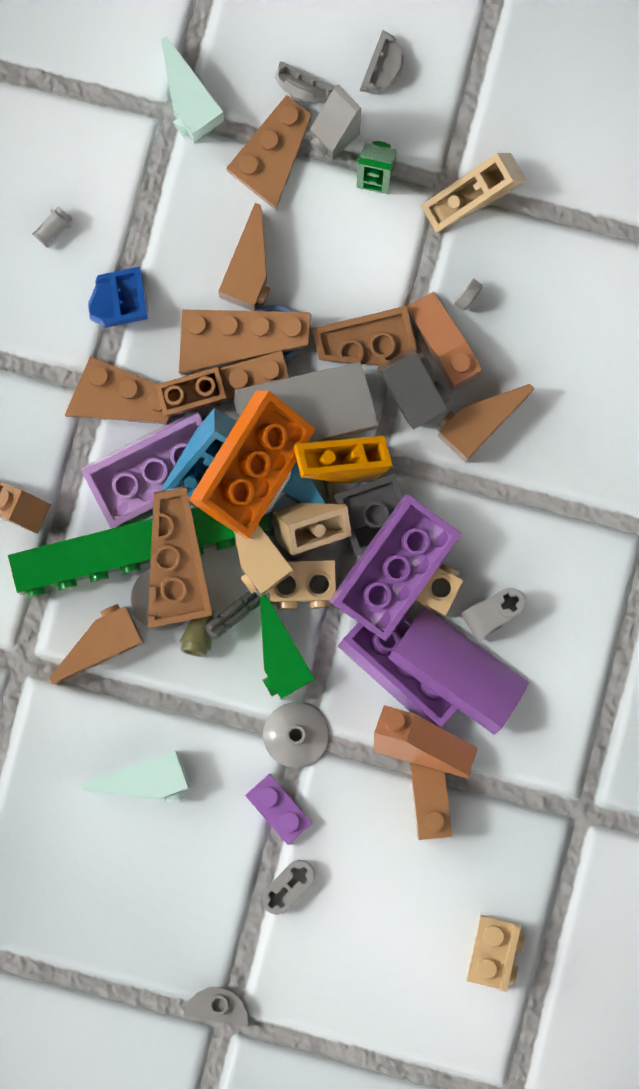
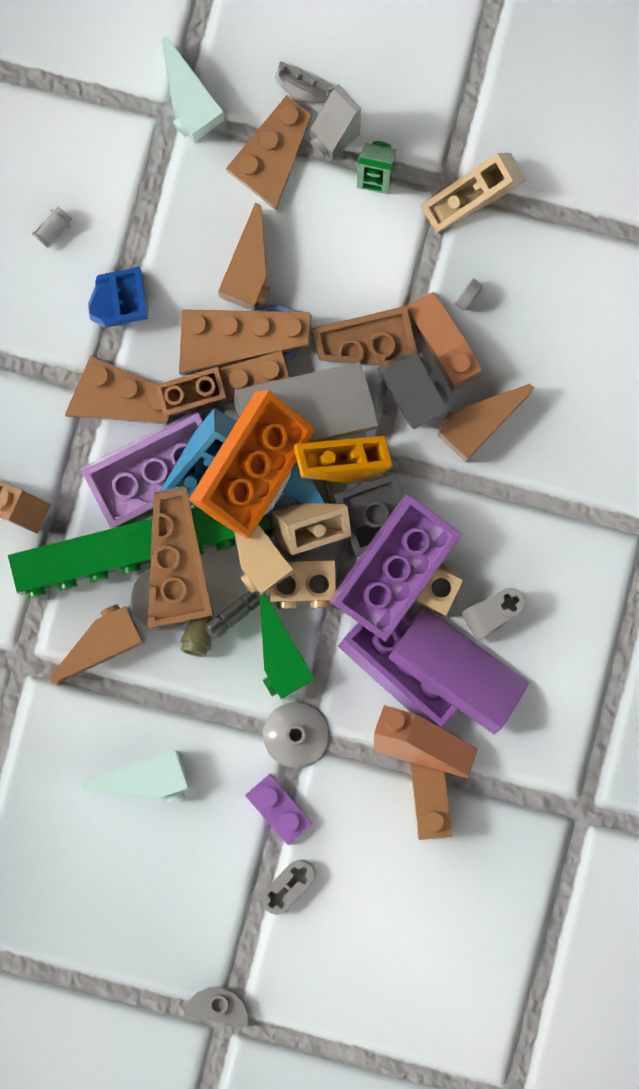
light grey plate [360,30,403,93] -> none
tan bracket [466,915,525,992] -> none

